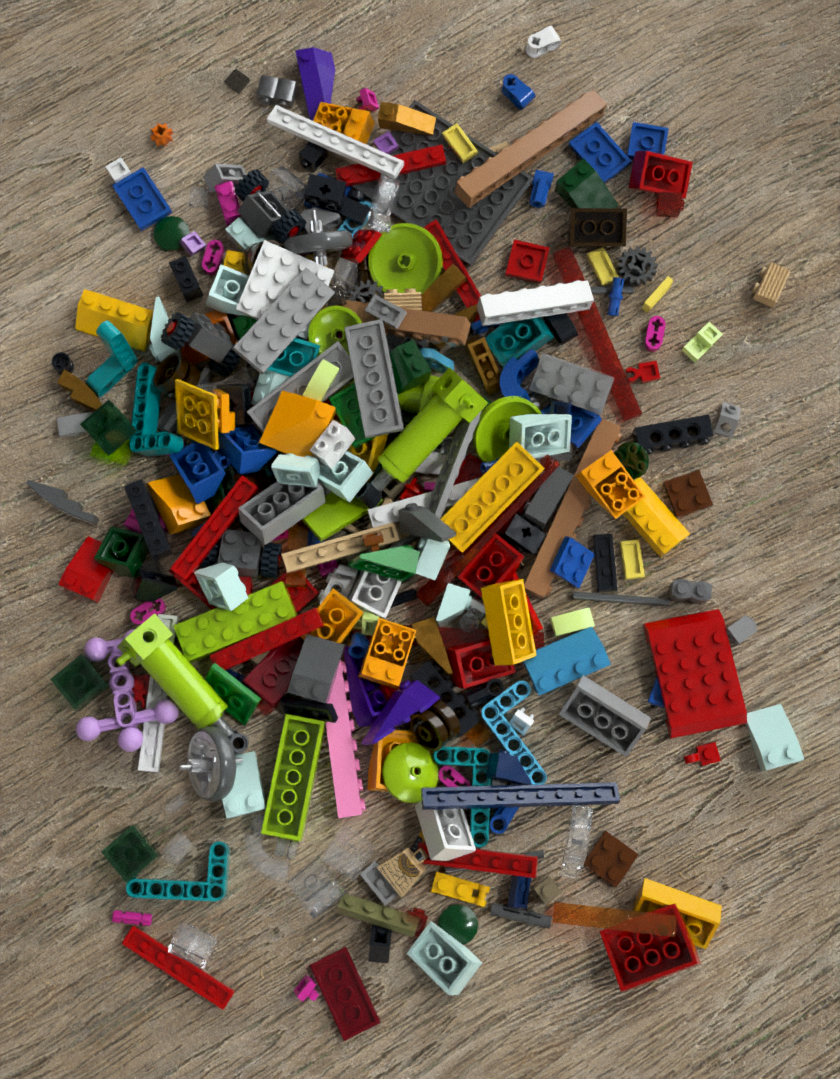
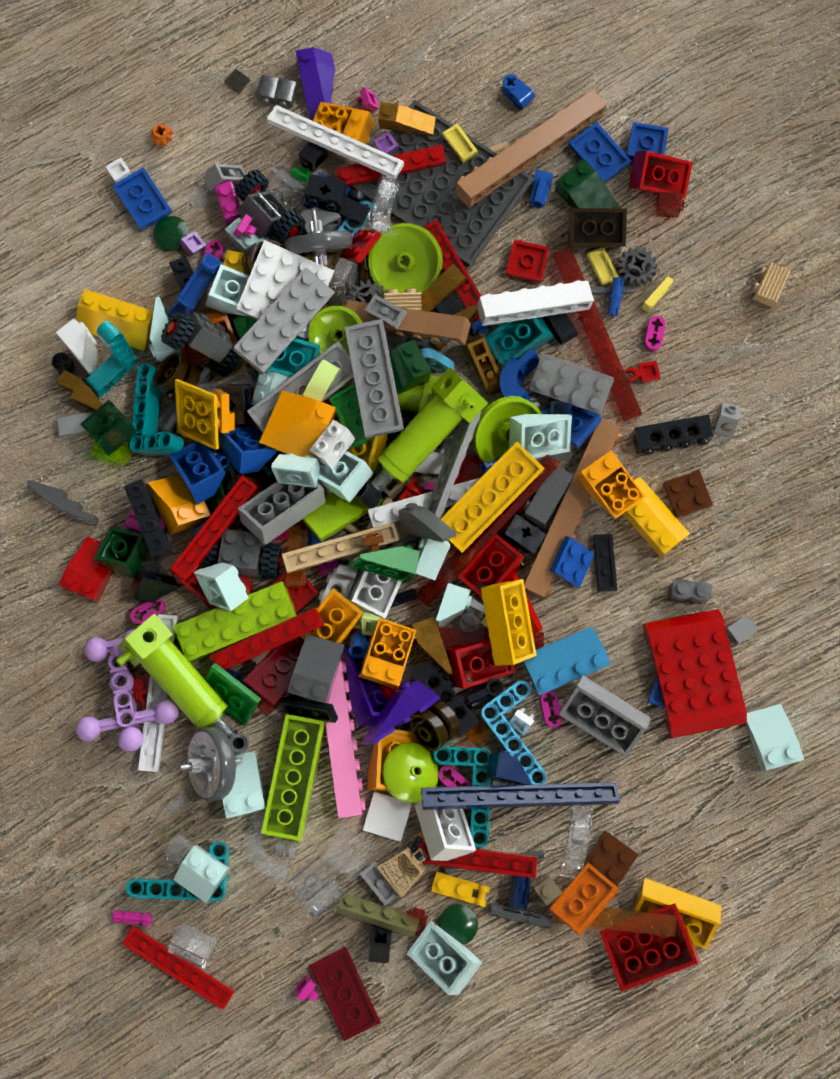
clear green brick [50,654,110,711] -> none
clear green brick [101,825,162,883] -> none
blue piece [489,807,519,835] -> none
white piece [526,26,562,58] -> none
yellowish green slope [550,608,595,637] -> none
dark grey piece [572,591,670,606] -> none
dark green dish [614,442,649,479] -> none
light yellow tile [619,539,645,580] -> none
yellowish green slope [681,322,723,363] -> none
red plate [684,742,721,766] -> none
none -> white slope [56,318,98,375]
none -> blue hose [167,253,224,318]
none -> light aqua slope [173,845,230,903]
none -> dark pink tile [233,214,257,238]
none -> green tile [290,167,310,183]
none -> white tile [363,792,412,842]
none -> black brick [435,295,464,315]
none -> dark pink beam [540,691,562,728]
none -> orange tile [549,863,619,936]

